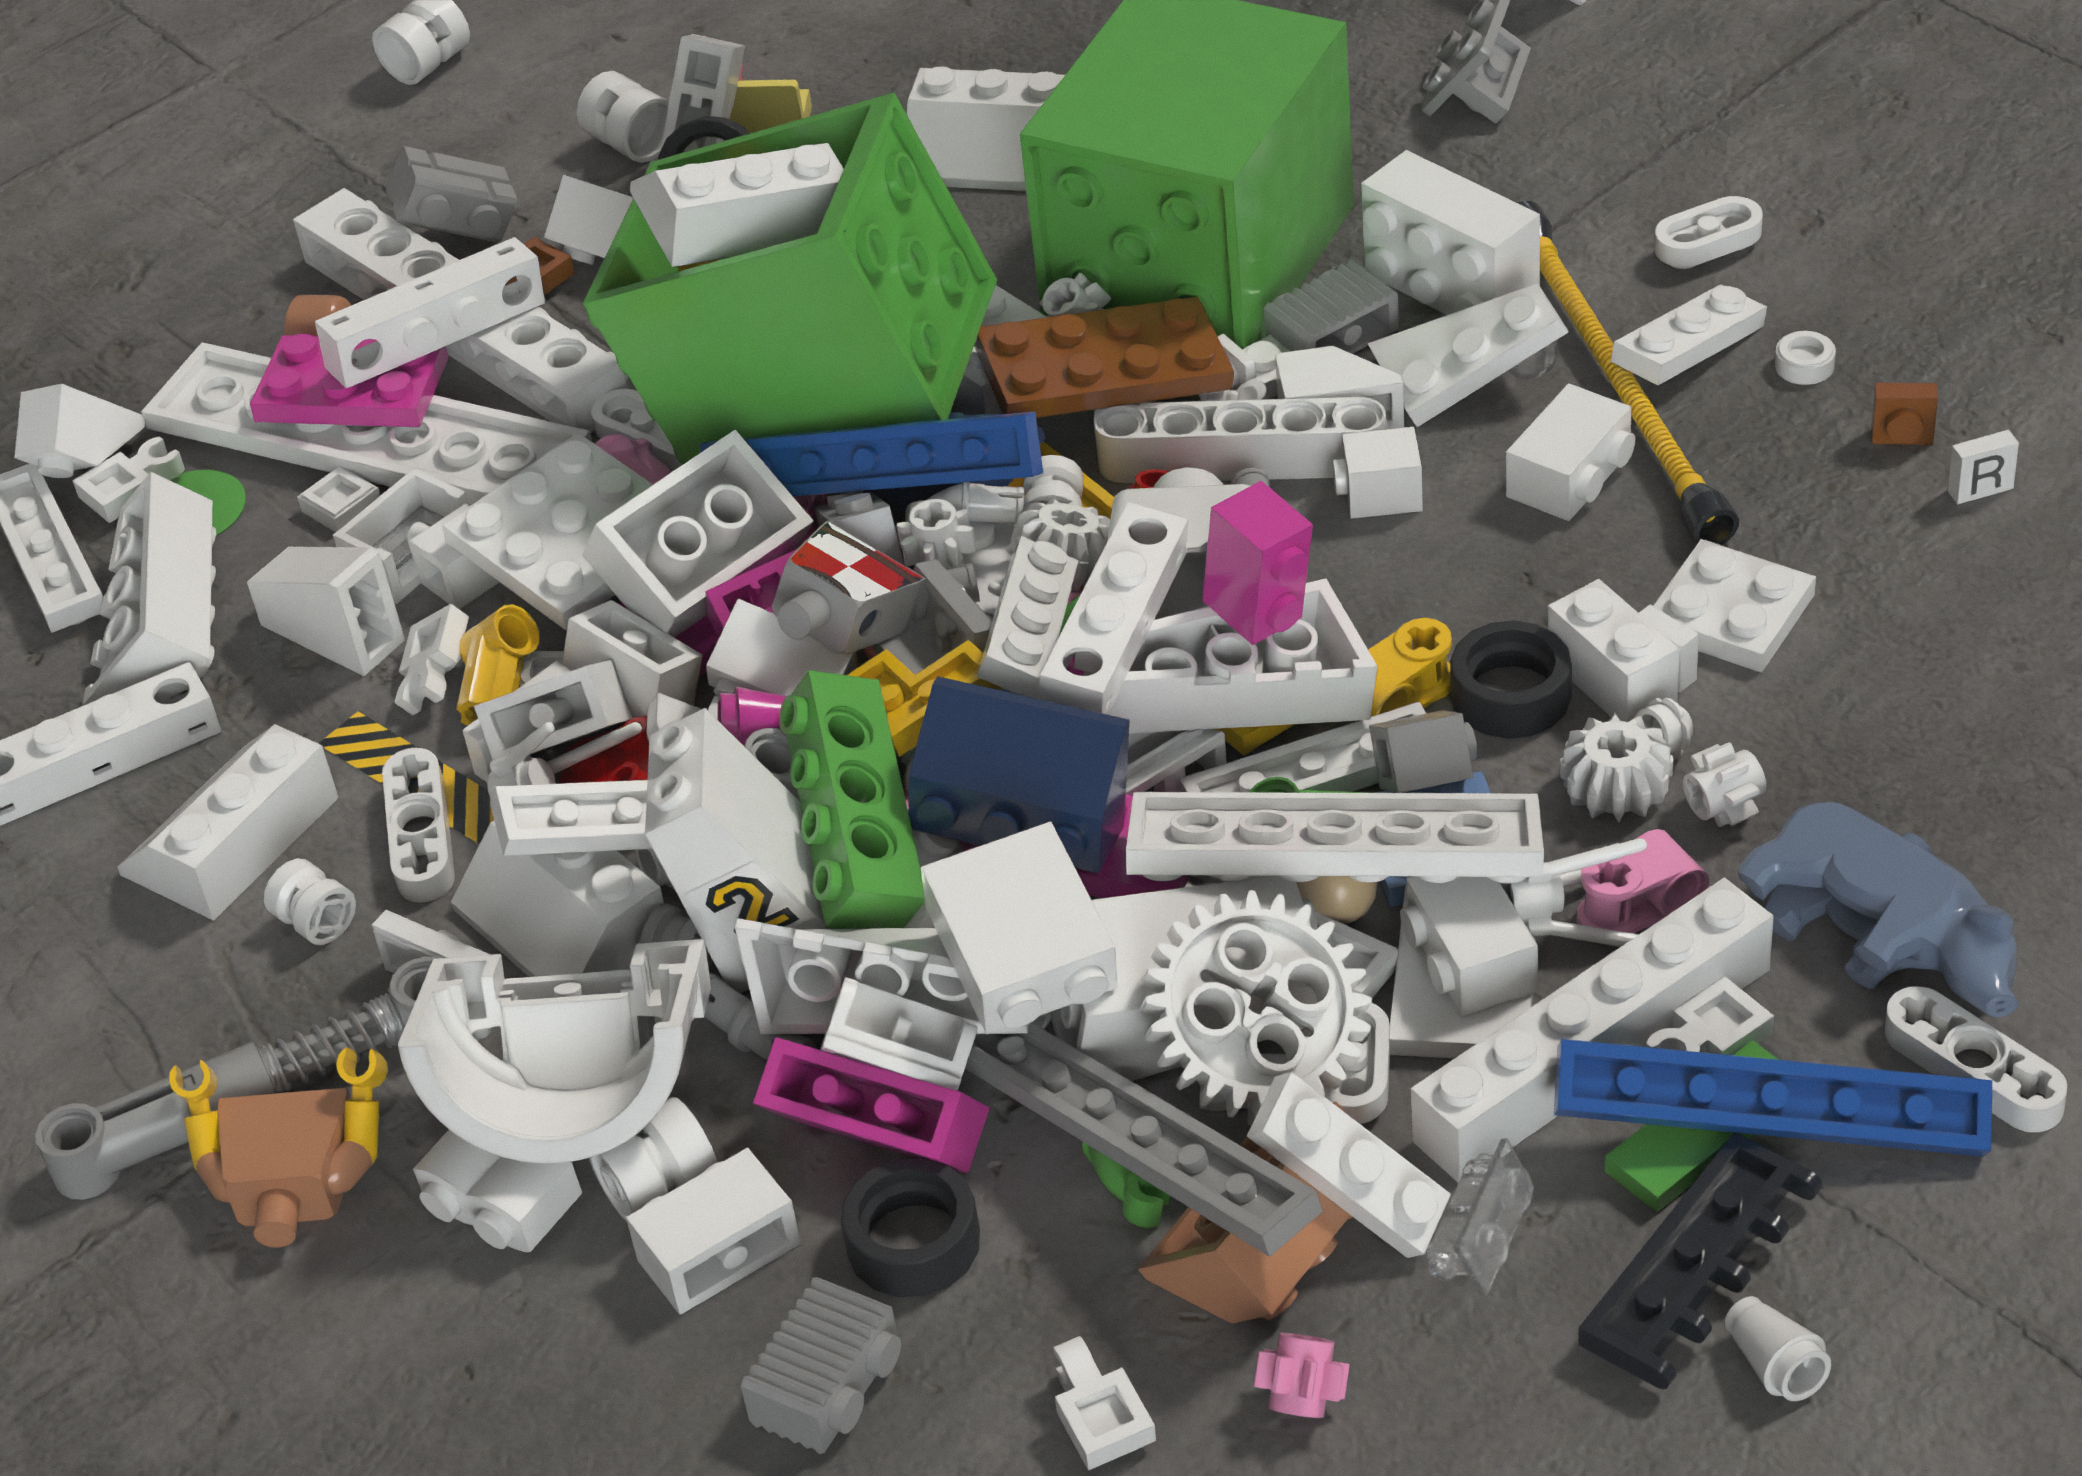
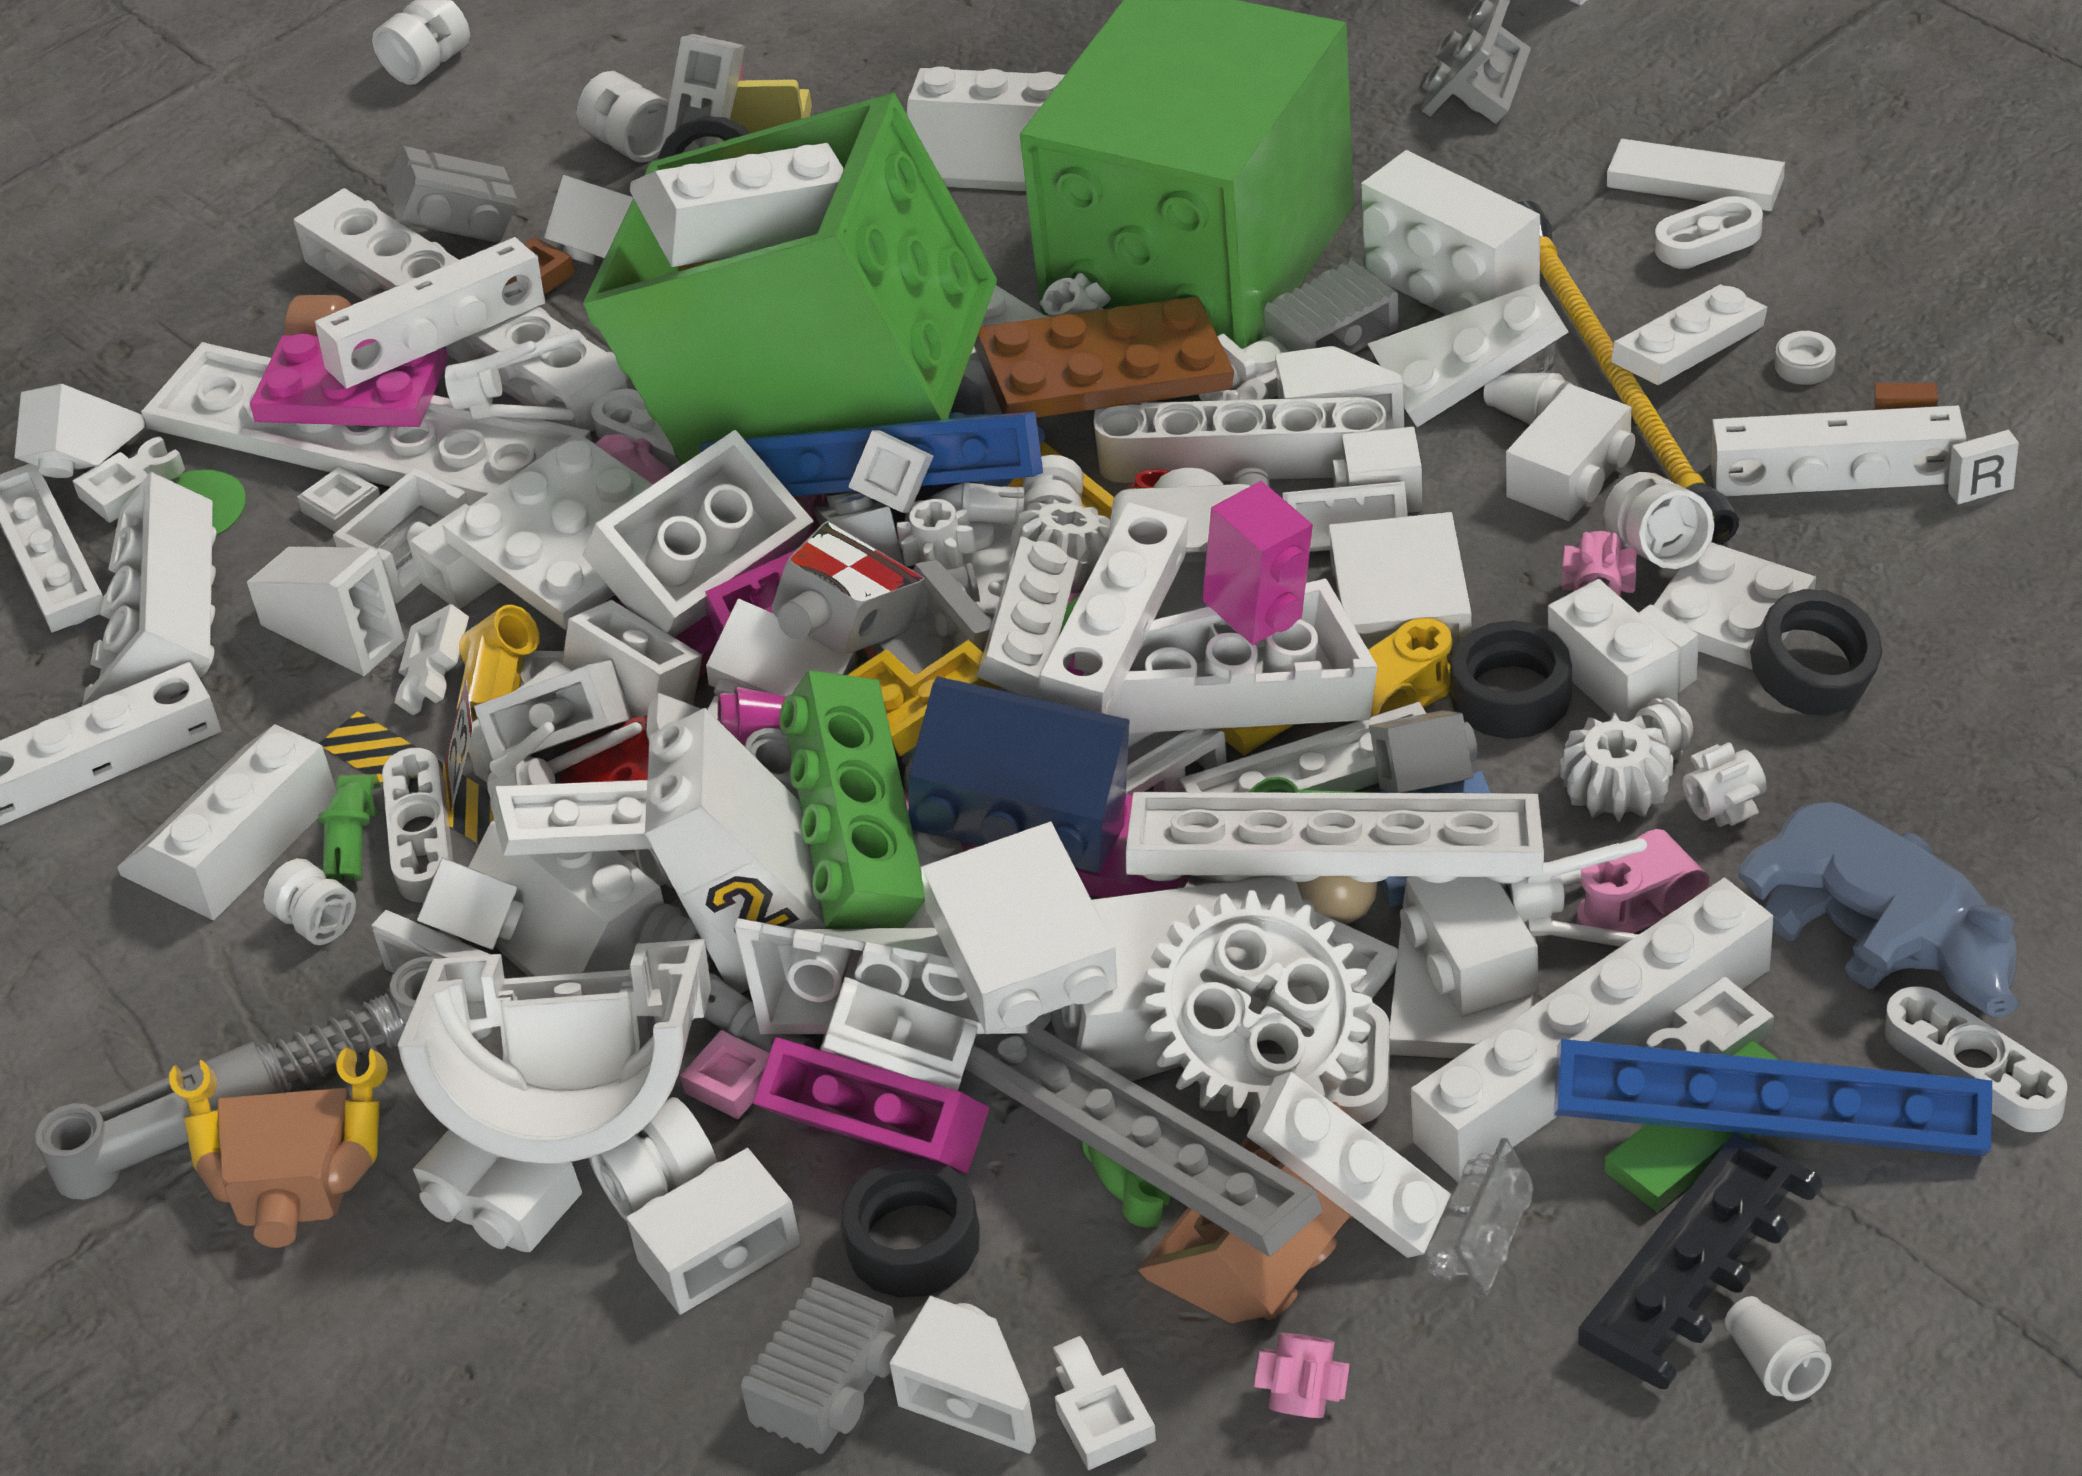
none -> bright green piece [318,774,381,883]
none -> white slope [417,857,524,950]
none -> sticker [444,680,473,811]
none -> white plant [445,330,582,421]
none -> bright pink plate [680,1030,770,1119]
none -> white plate [848,430,933,513]
none -> white slope [889,1296,1036,1454]
none -> white plate [1282,481,1408,552]
none -> white panel [1329,512,1472,661]
none -> white cone [1484,372,1573,425]
none -> bright pink gear [1561,531,1637,596]
none -> white wheel [1604,472,1714,569]
none -> white tile [1607,139,1785,211]
none -> white piece [1711,405,1966,496]
none -> black tyre [1750,589,1883,716]

